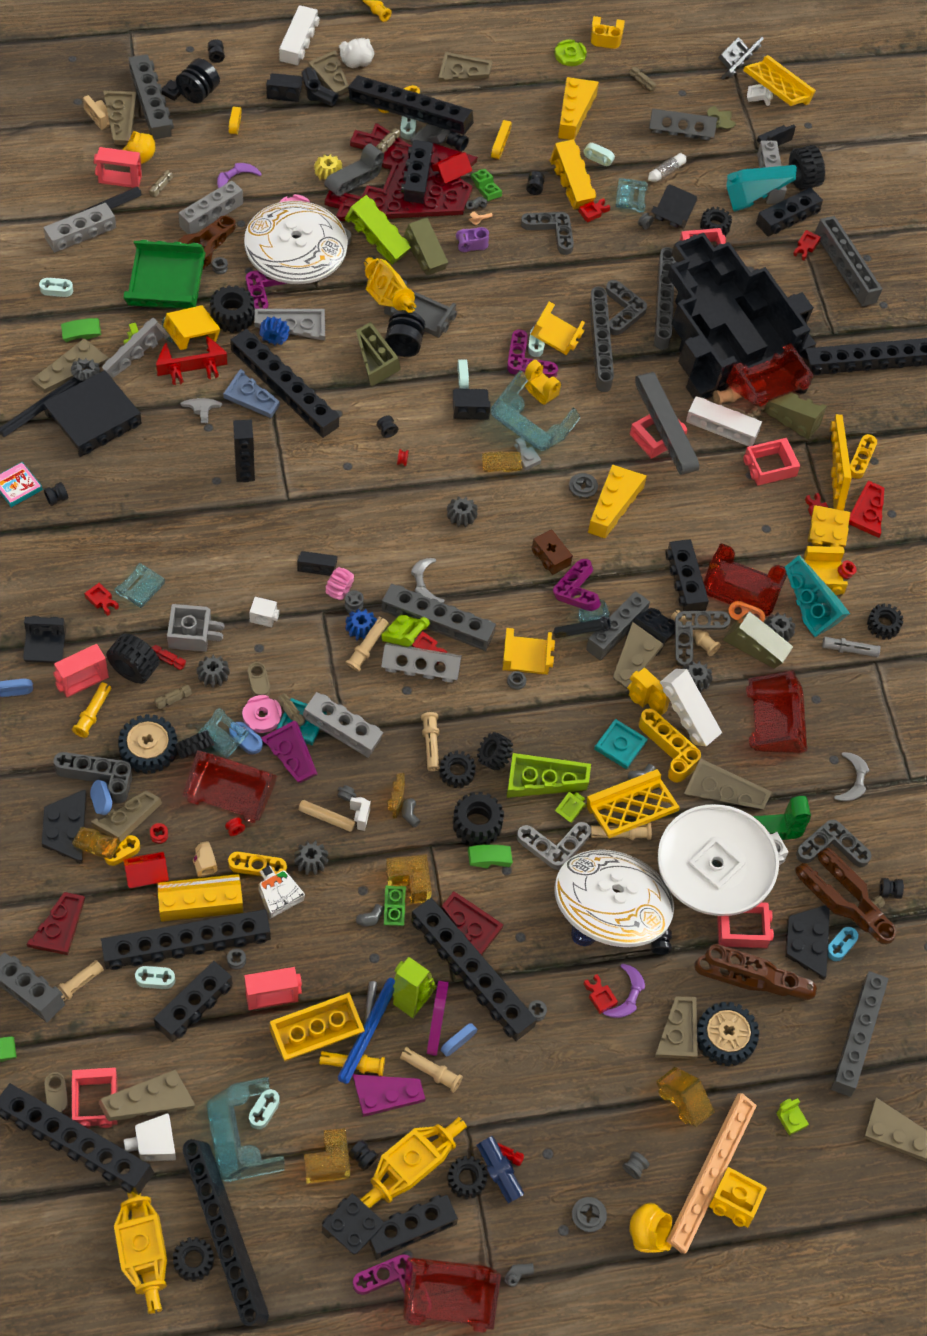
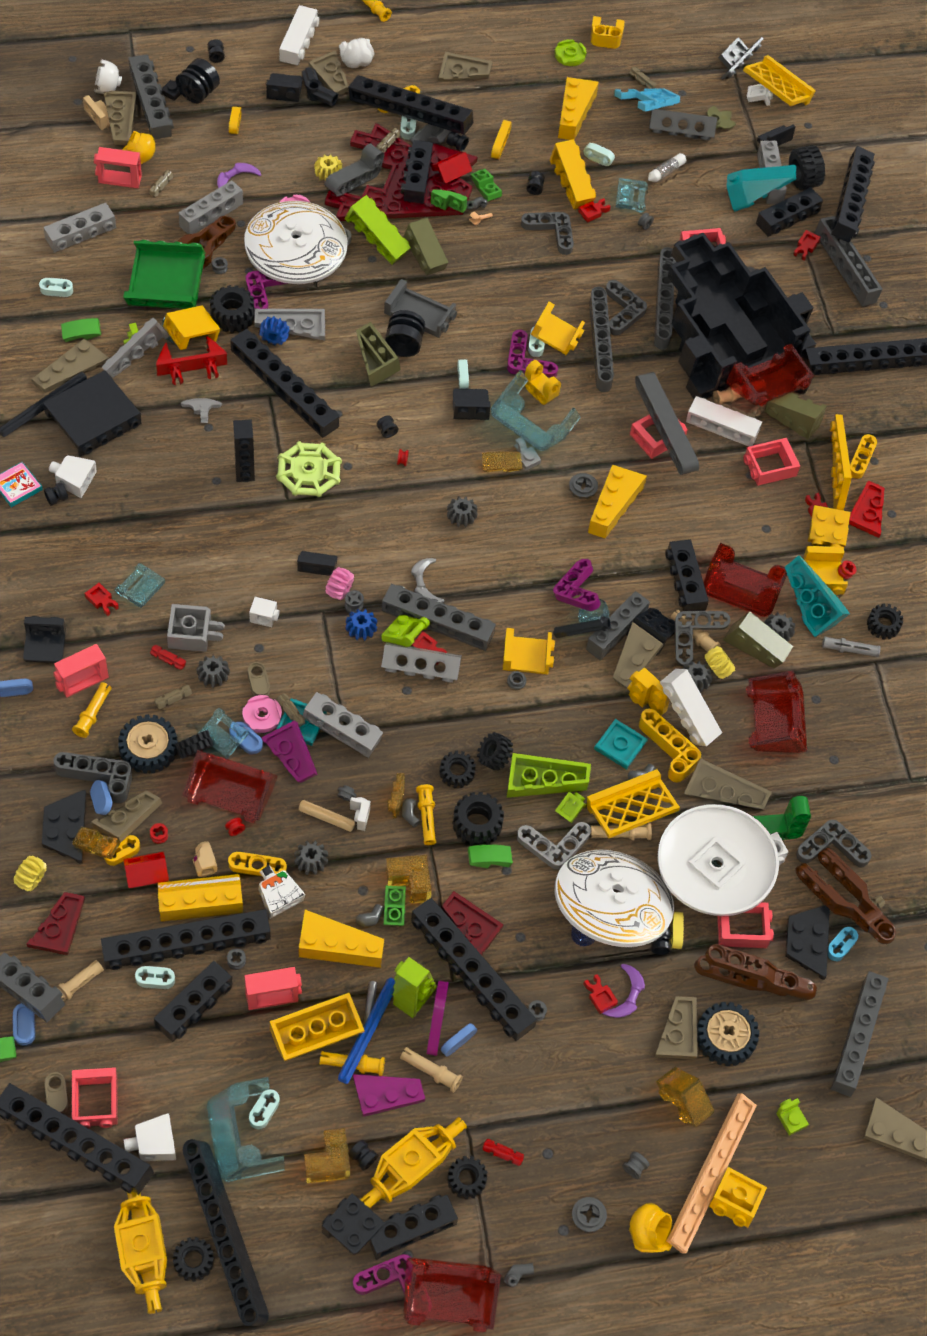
dark grey gear [71,358,100,381] -> none
black axle [79,187,141,213] -> none
dark tan wing [99,1070,196,1121] -> none
black tyre [106,633,160,684] -> none
sand blue wing [223,368,280,418] -> none
tan pin [345,617,389,672] -> none
yellow plate [364,257,416,313] -> none
tan pin [421,712,440,771] -> none
medium lavender piece [456,227,489,252] -> none
dark blue piece [476,1136,525,1203] -> none
reddish brown brick [532,529,573,575] -> none
black bracket [651,184,698,228] -> none
black tyre [700,207,732,236] -> none
orange plate [729,601,765,622] -> none
light grey piece [834,752,869,801] -> none
black wheel [879,878,904,899] -> none
none -> medium blue tile [13,1003,35,1046]
none -> light yellow gear [14,856,46,891]
none -> white torso [49,455,97,498]
none -> white cylinder [94,59,122,94]
none -> yellowish green plate [276,441,342,497]
none -> yellow wedge [299,910,384,968]
none -> yellow pin [416,784,436,845]
none -> bright green slope [431,190,467,213]
none -> medium azure wing [614,88,680,111]
none -> light yellow beam [670,912,684,949]
none -> light yellow gear [705,646,735,679]
none -> black brick [831,146,875,243]

